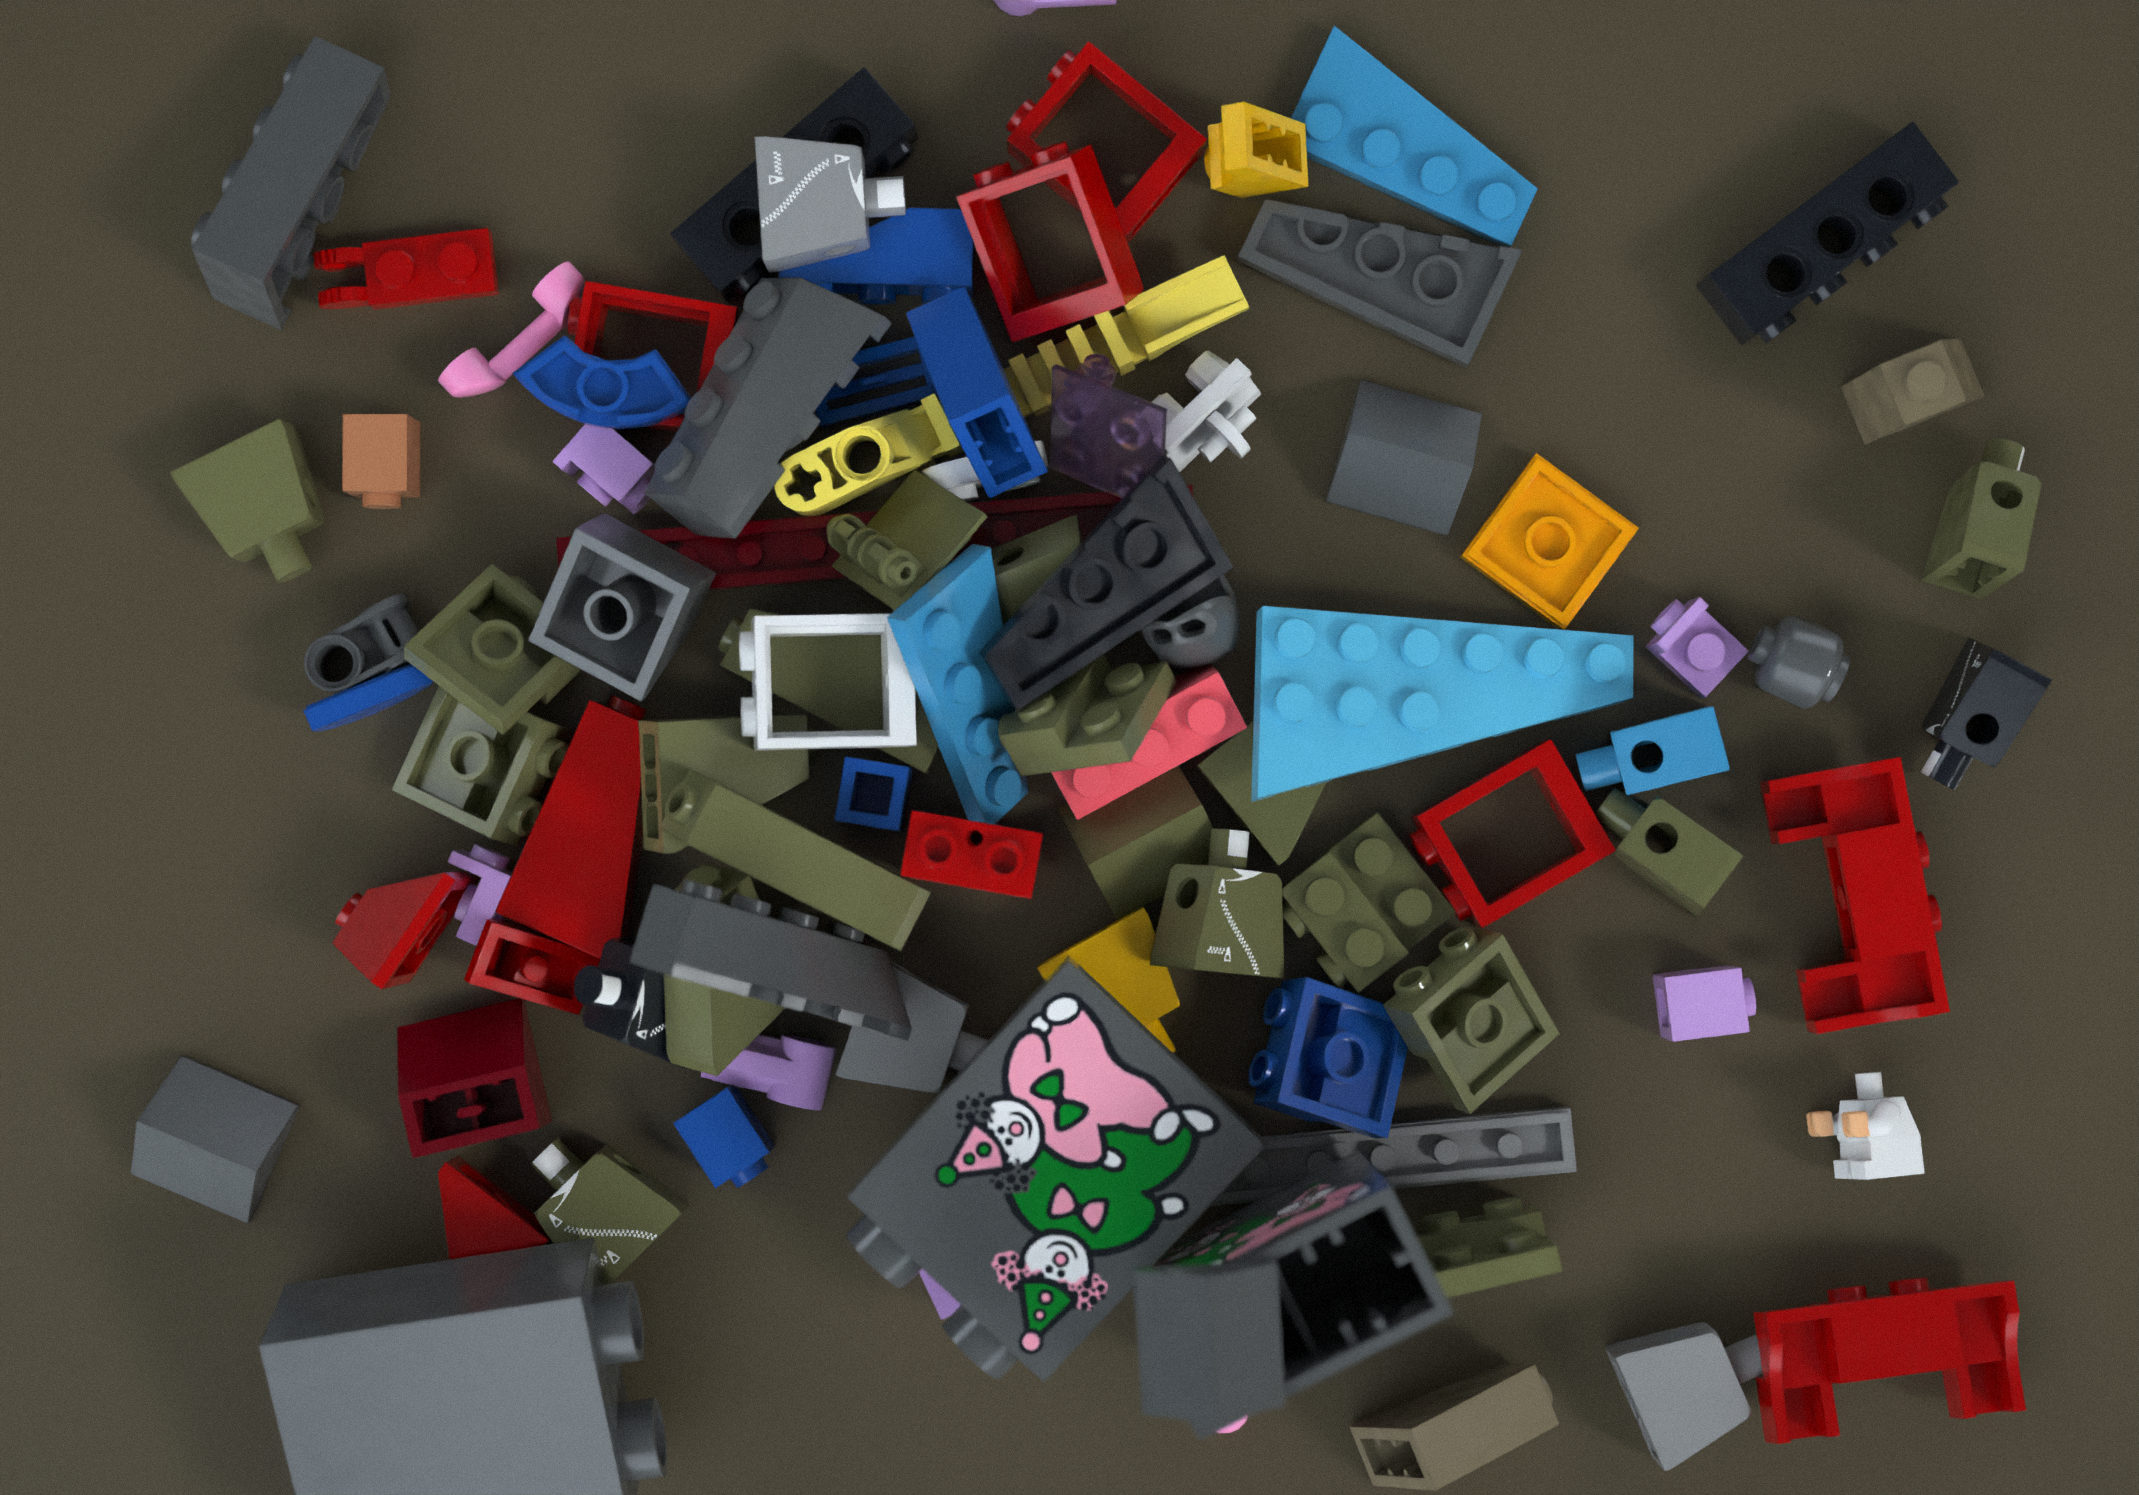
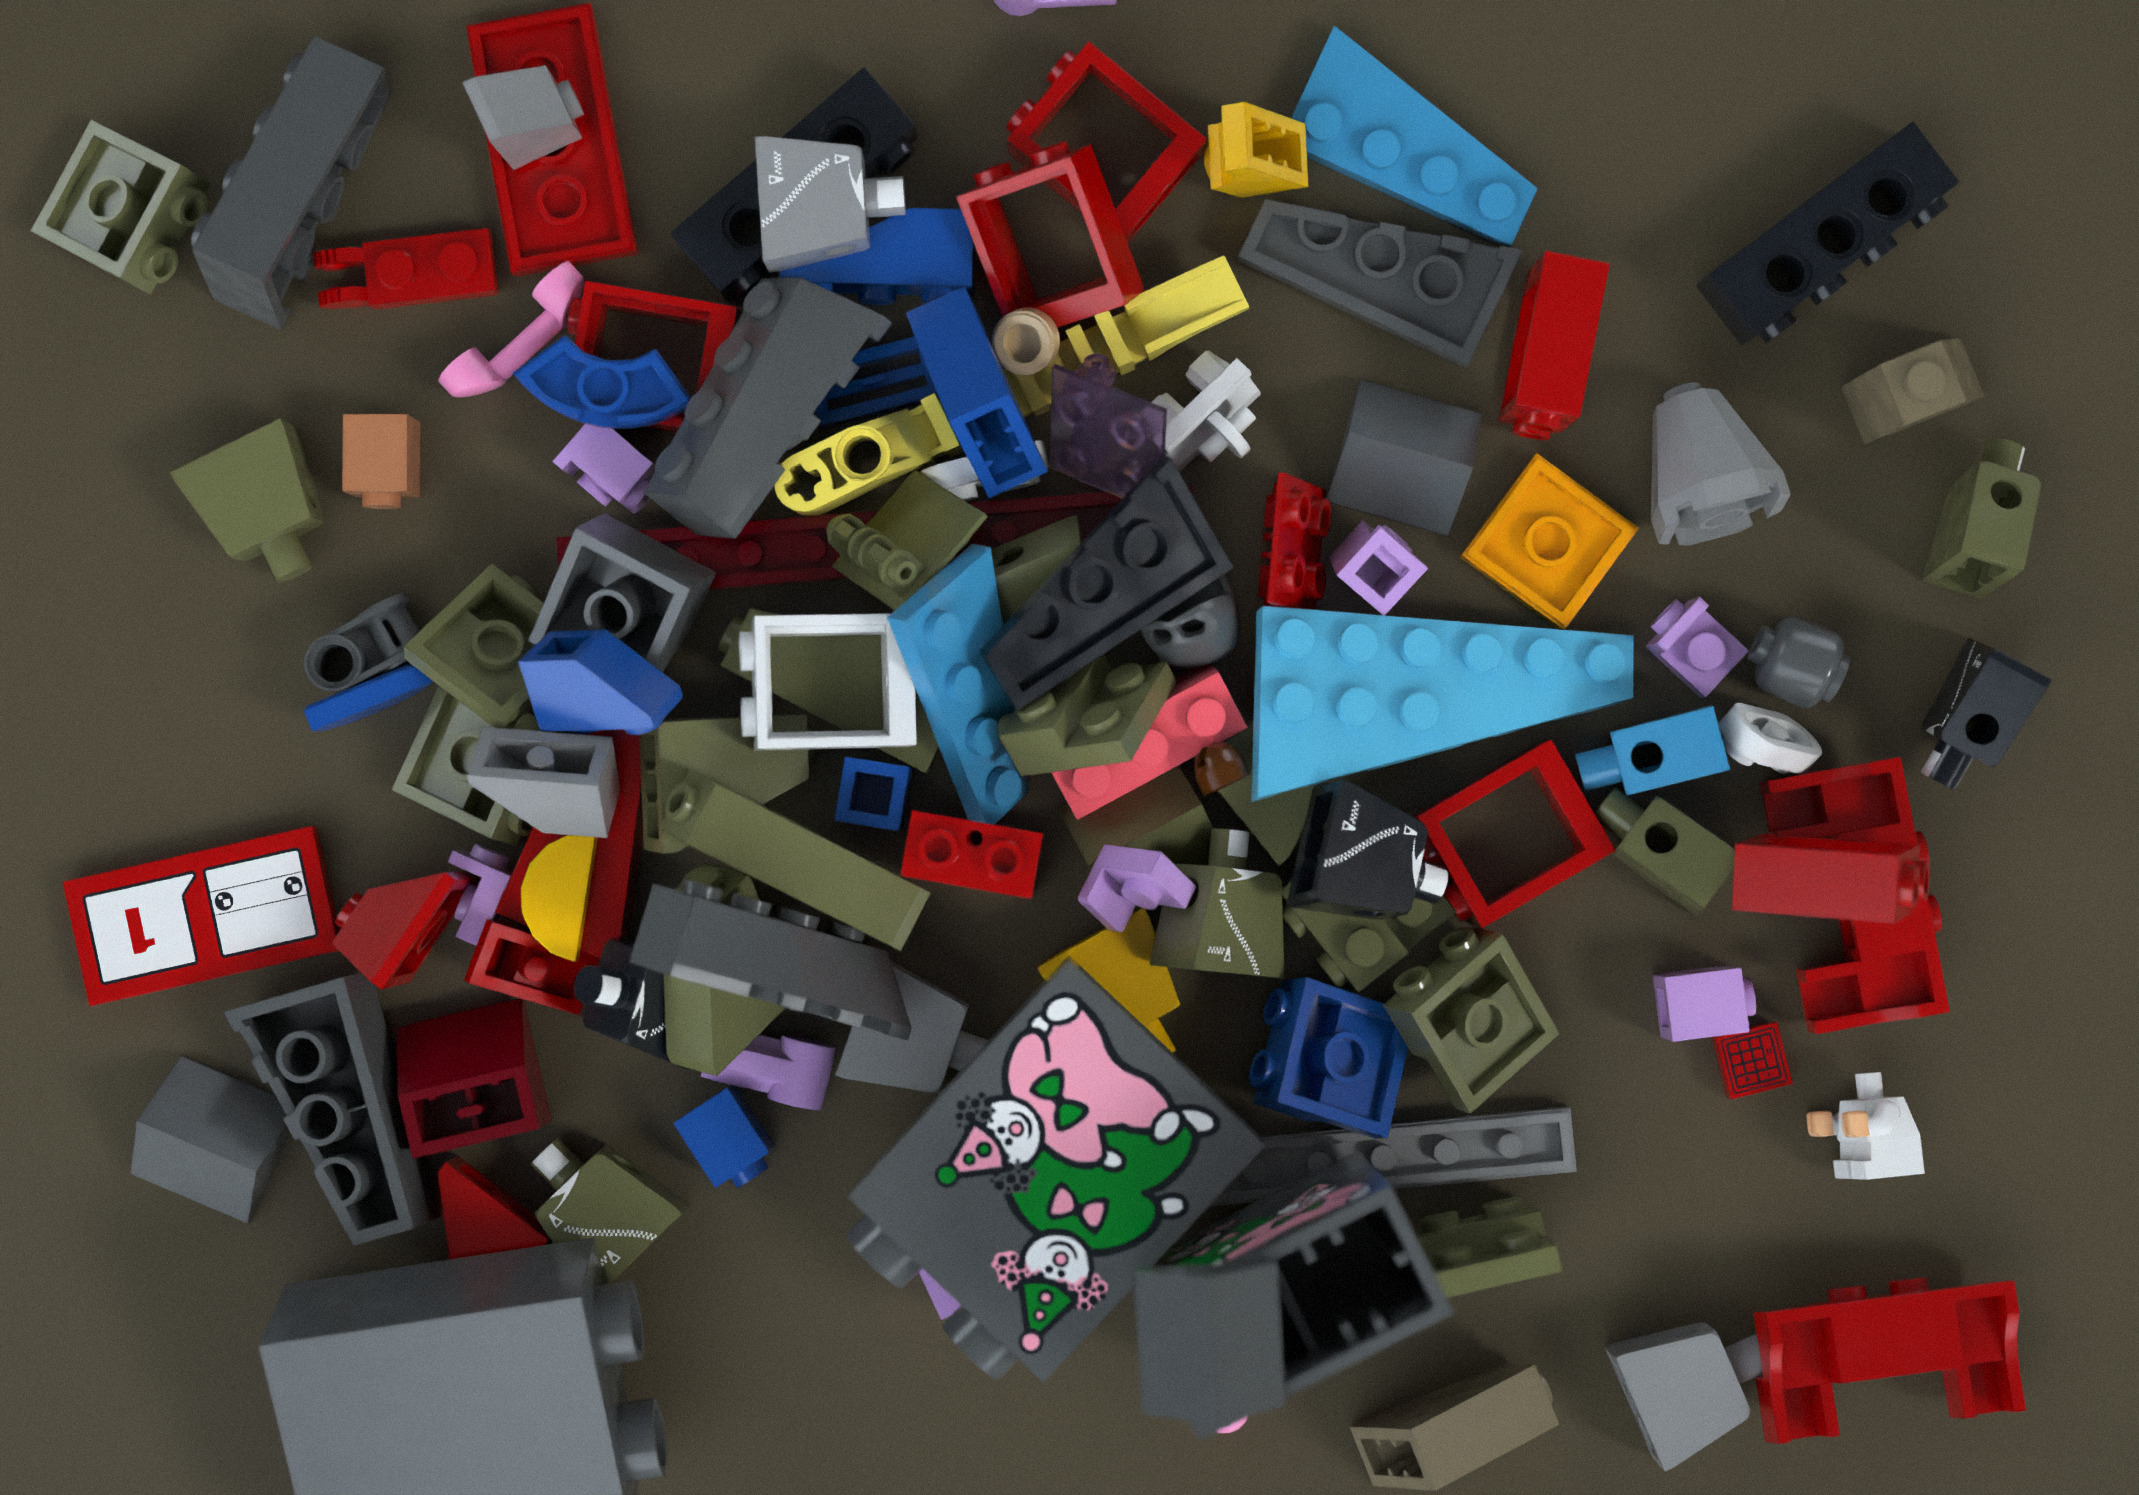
none -> olive plate [31,120,211,295]
none -> tile [62,826,340,1007]
none -> dark grey wedge [224,973,440,1246]
none -> light grey slope [463,65,584,170]
none -> red tile [466,3,639,277]
none -> light grey slope [467,727,621,838]
none -> blue slope [518,629,683,735]
none -> yellow tile [521,835,598,962]
none -> tan tile [992,308,1060,375]
none -> lavender bracket [1078,844,1196,932]
none -> reddish brown hinge [1194,742,1251,796]
none -> red hinge [1257,472,1332,610]
none -> black torso [1286,779,1448,920]
none -> lavender brick [1329,520,1428,616]
none -> red window [1497,251,1610,440]
none -> light grey cone [1651,382,1791,546]
none -> tile [1711,1021,1793,1099]
none -> white plate [1718,703,1822,775]
none -> red window [1732,834,1930,923]

